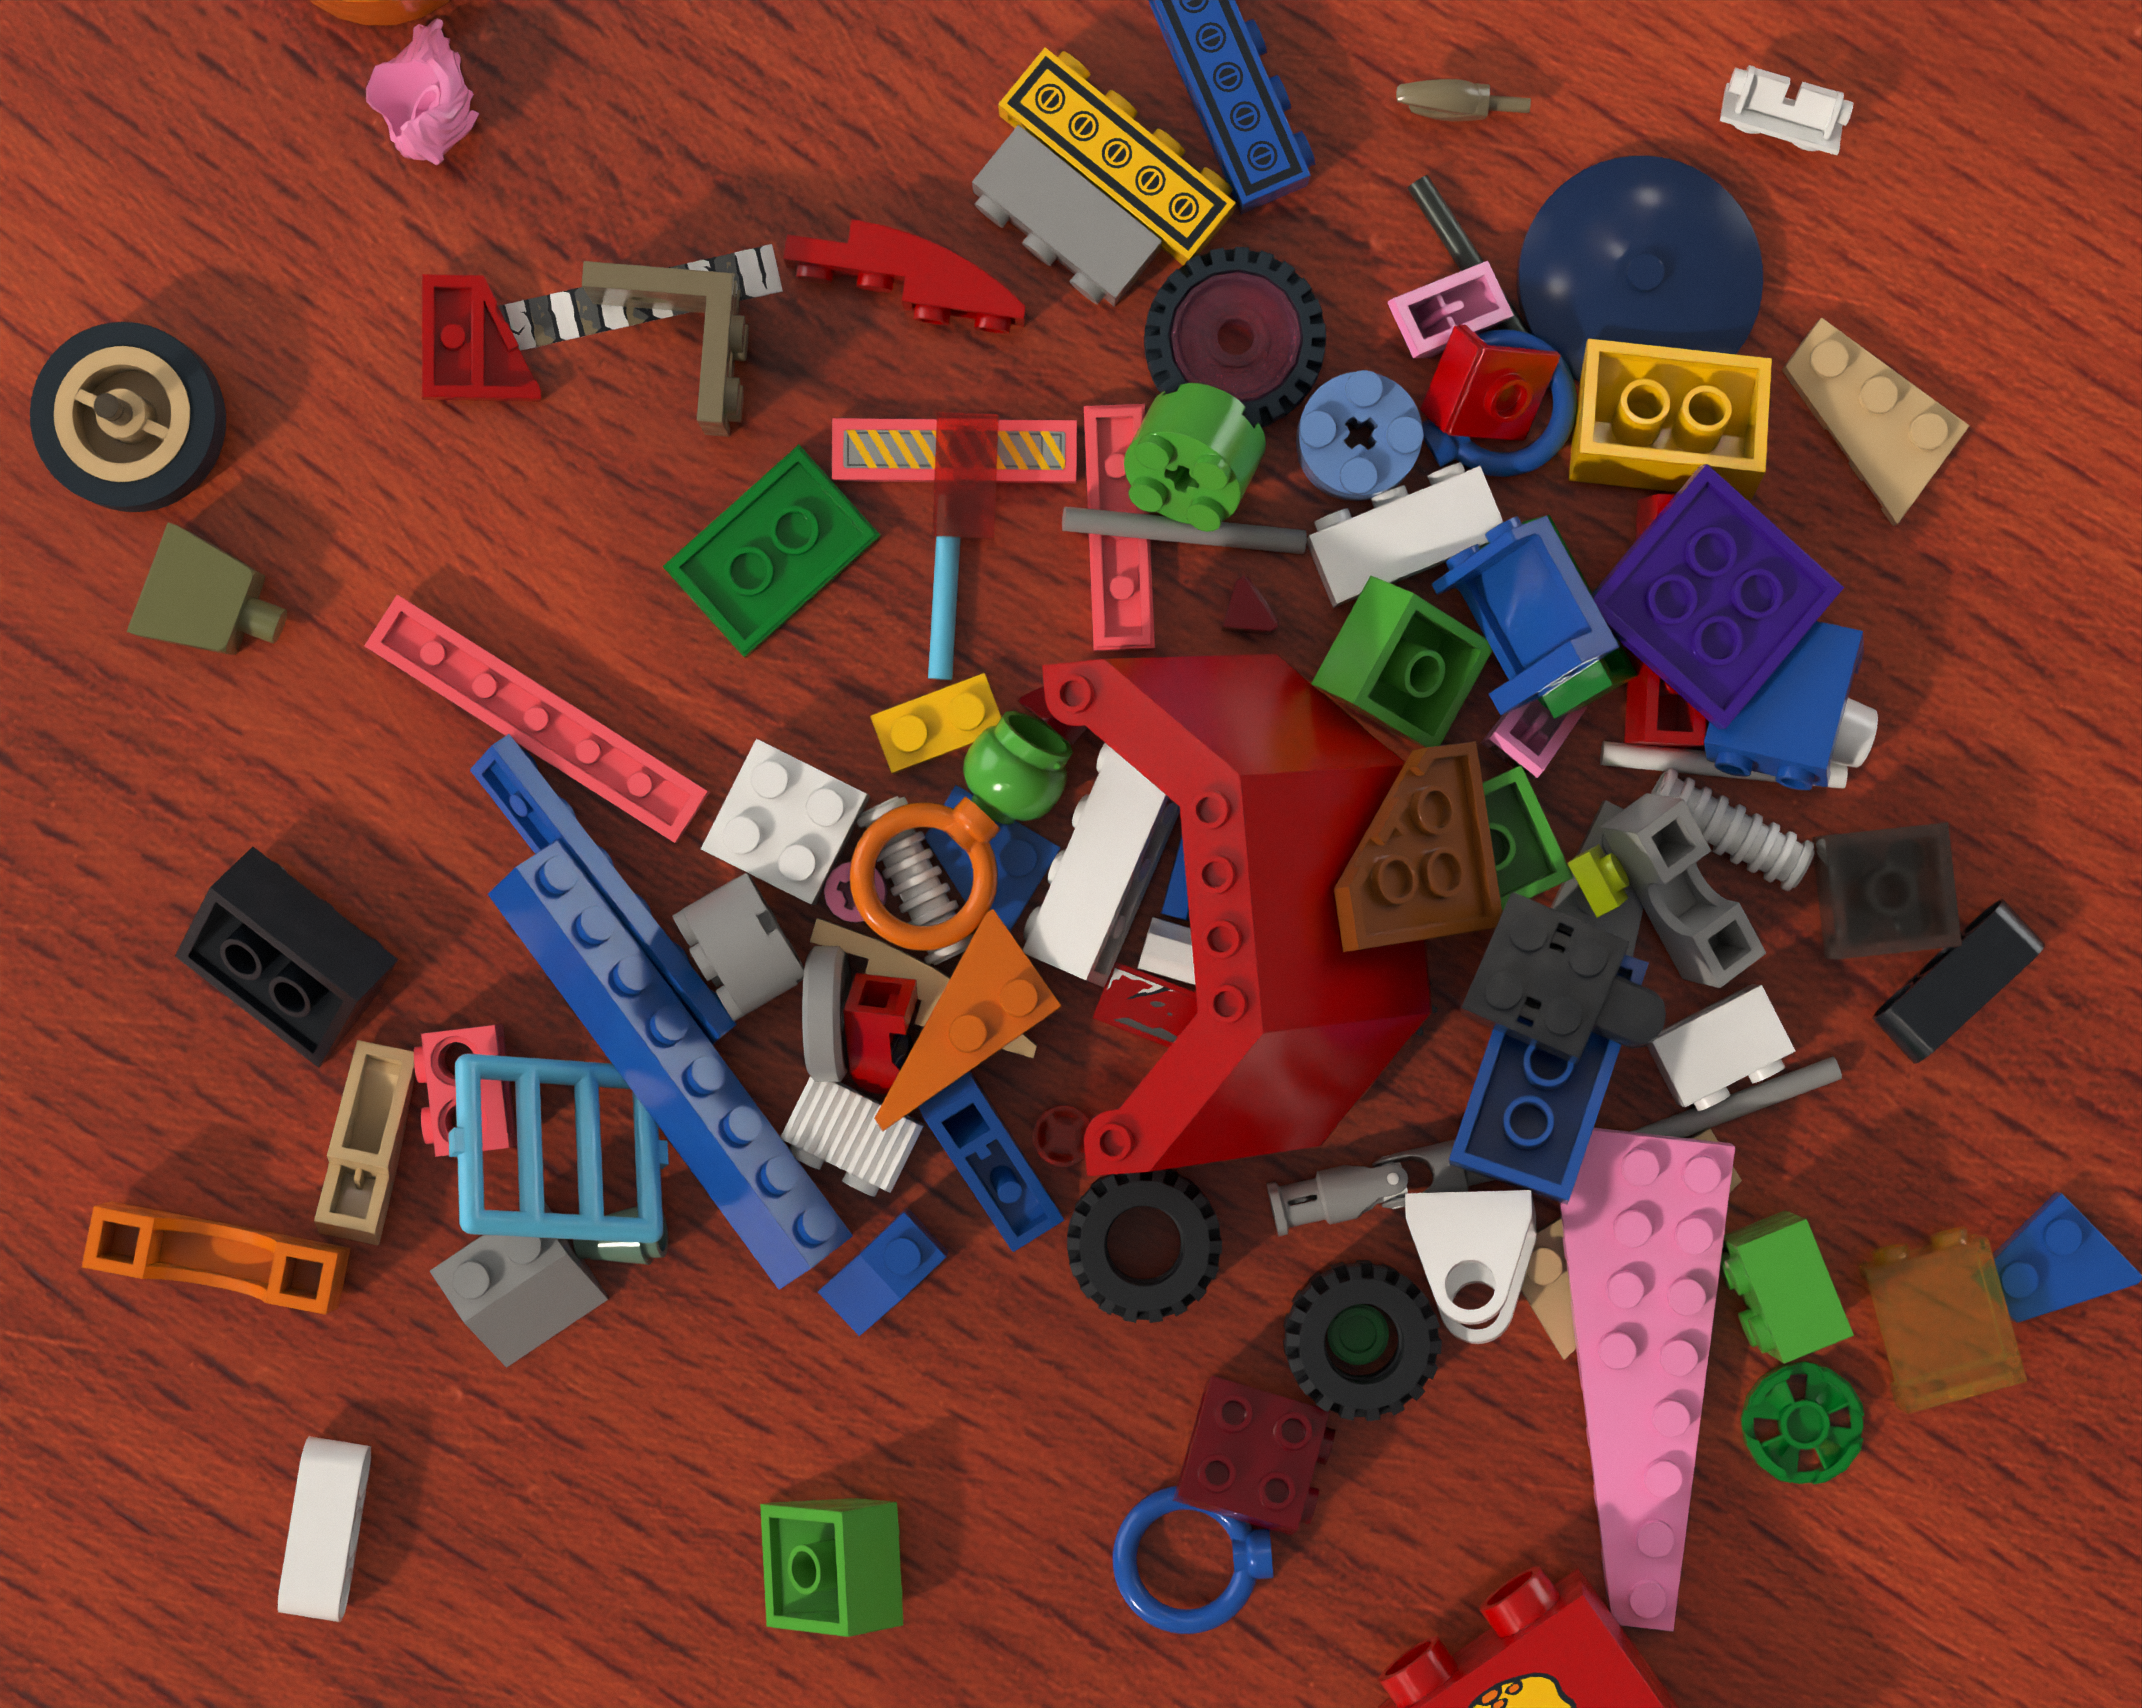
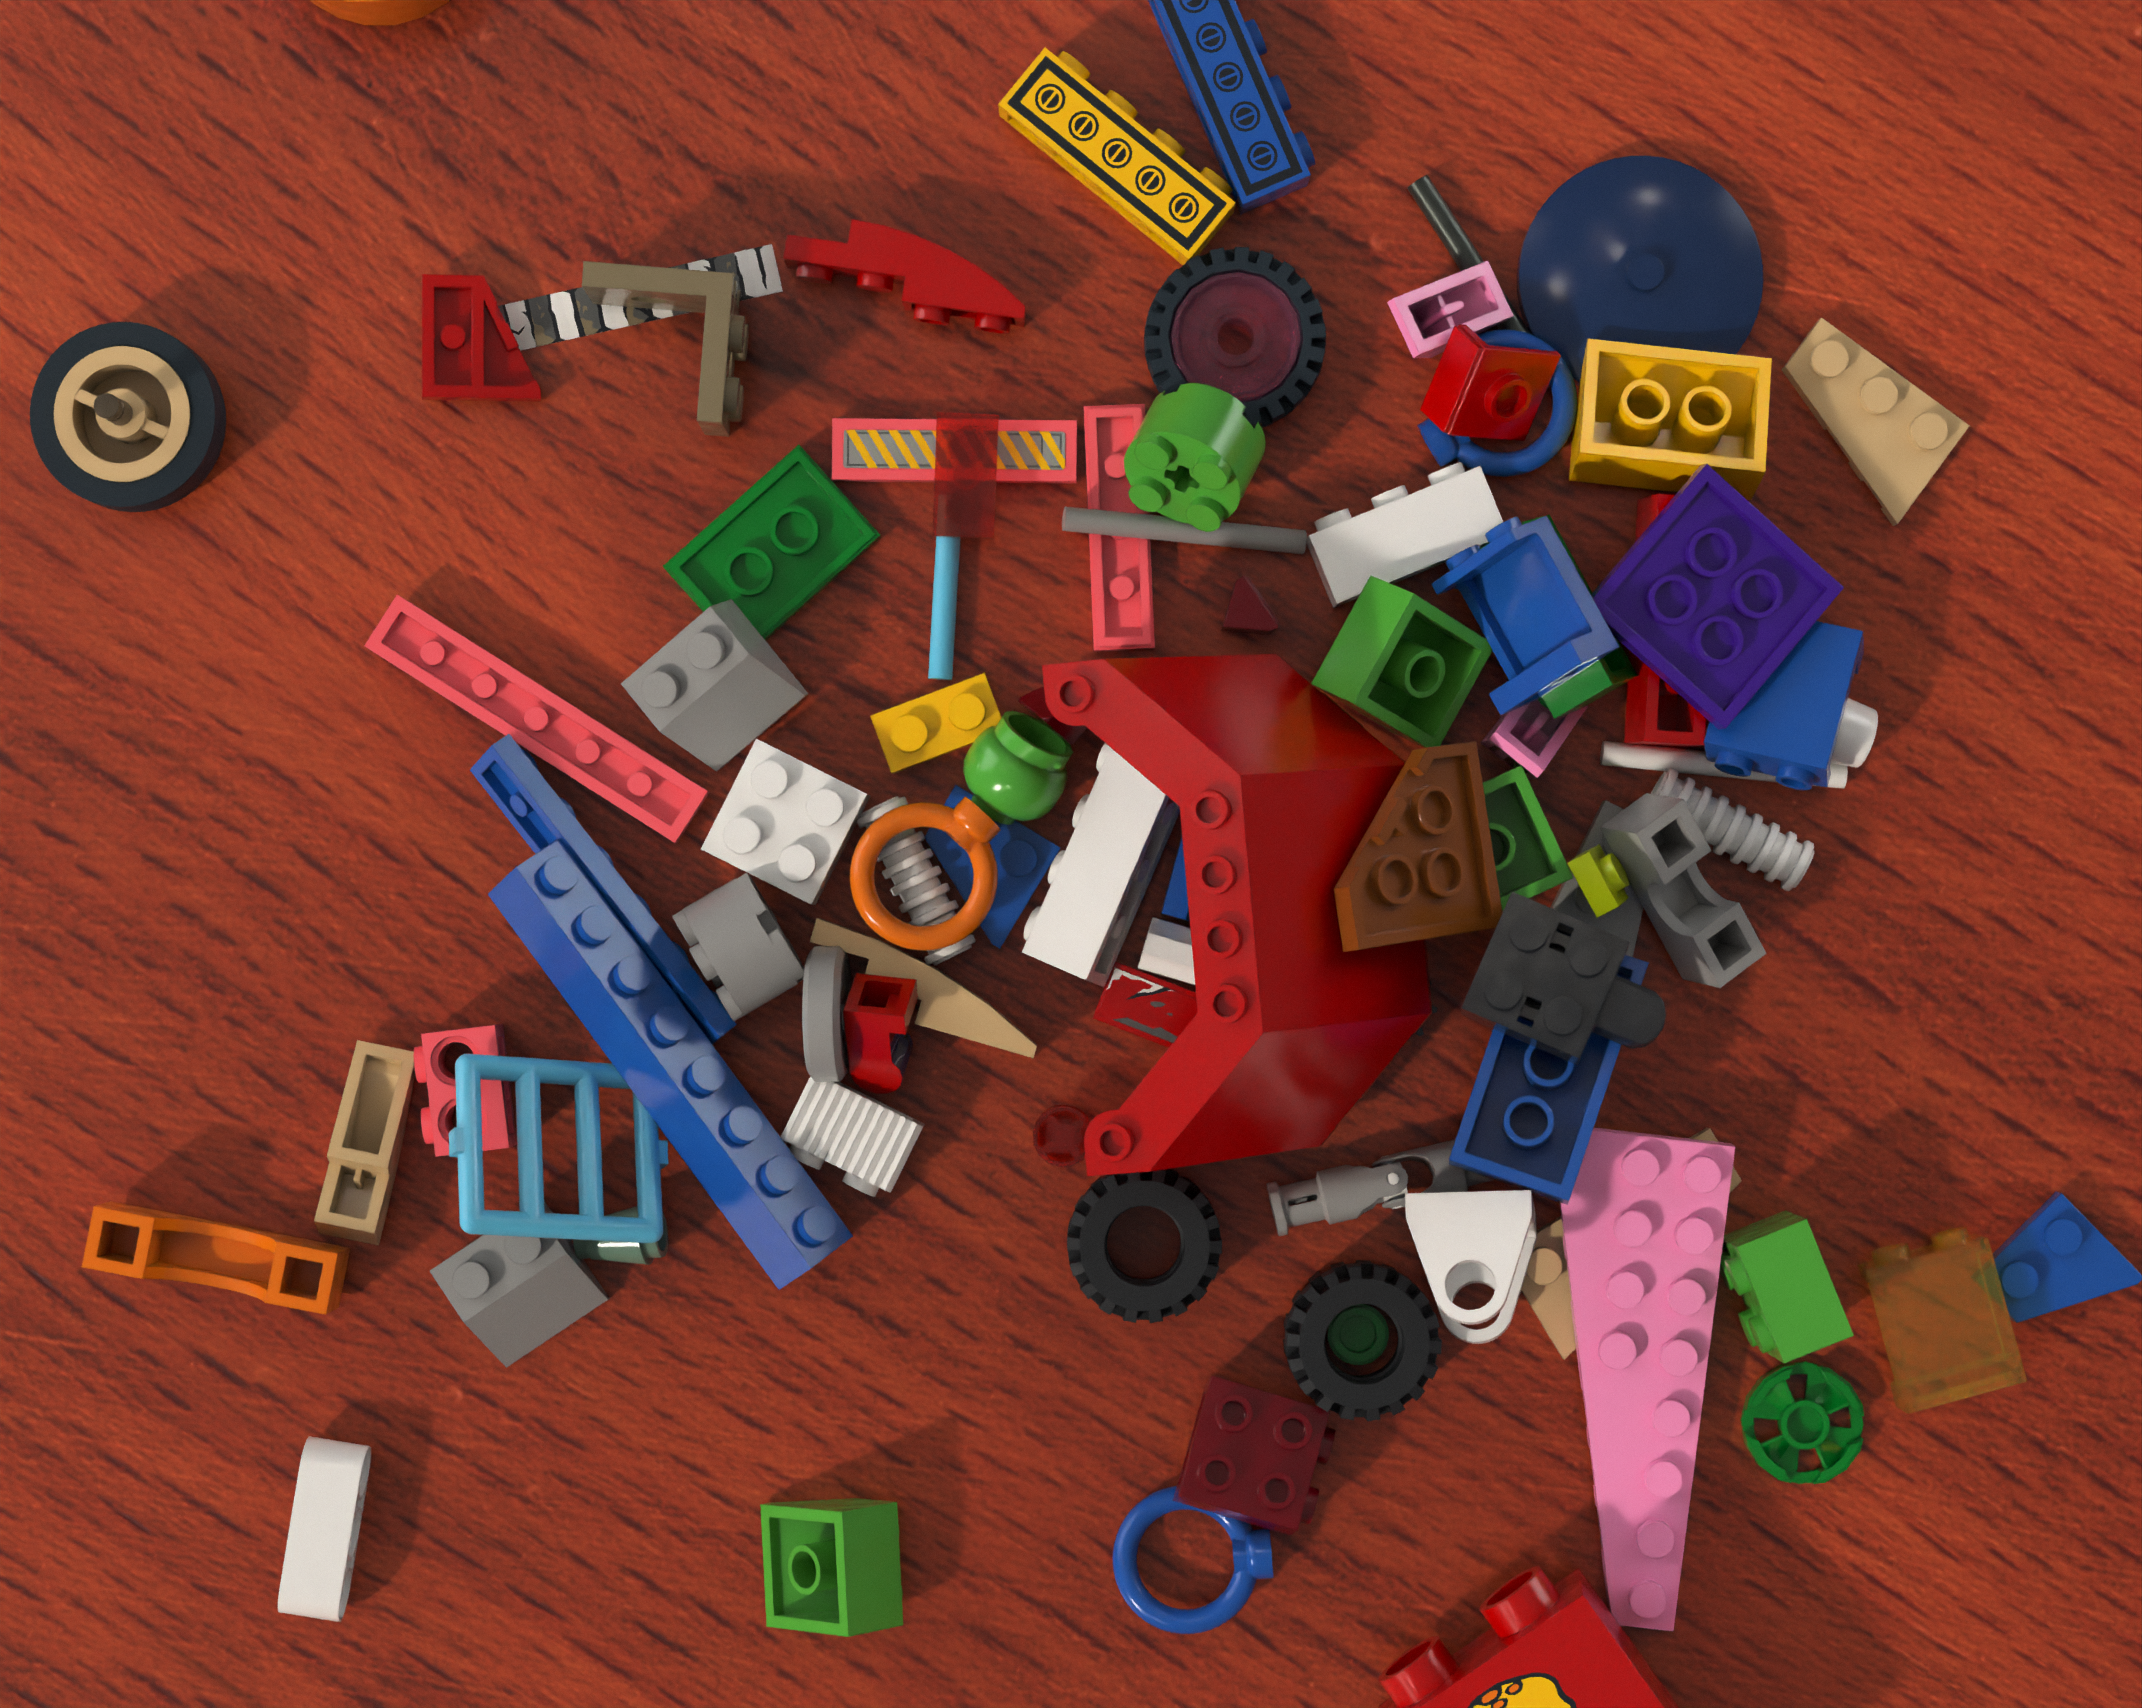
olive torso [127,522,287,655] -> none
black slope [175,847,398,1068] -> none
bright pink hair [366,18,479,166] -> none
blue slope [818,1207,949,1336] -> none
bright pink wheel [824,862,888,923] -> none
orange wing [874,909,1061,1132] -> none
blue slope [919,1071,1064,1252] -> none
light grey brick [972,125,1162,307] -> none
medium blue brick [1296,370,1424,501] -> none
dark tan hand [1396,79,1531,122] -> none
light grey bar [1630,1056,1842,1138] -> none
white brick [1647,984,1795,1111] -> none
white hinge [1720,65,1854,155] -> none
clear smoke brick [1811,822,1962,959] -> none
black beam [1872,899,2045,1064] -> none
none -> light grey slope [621,599,809,771]

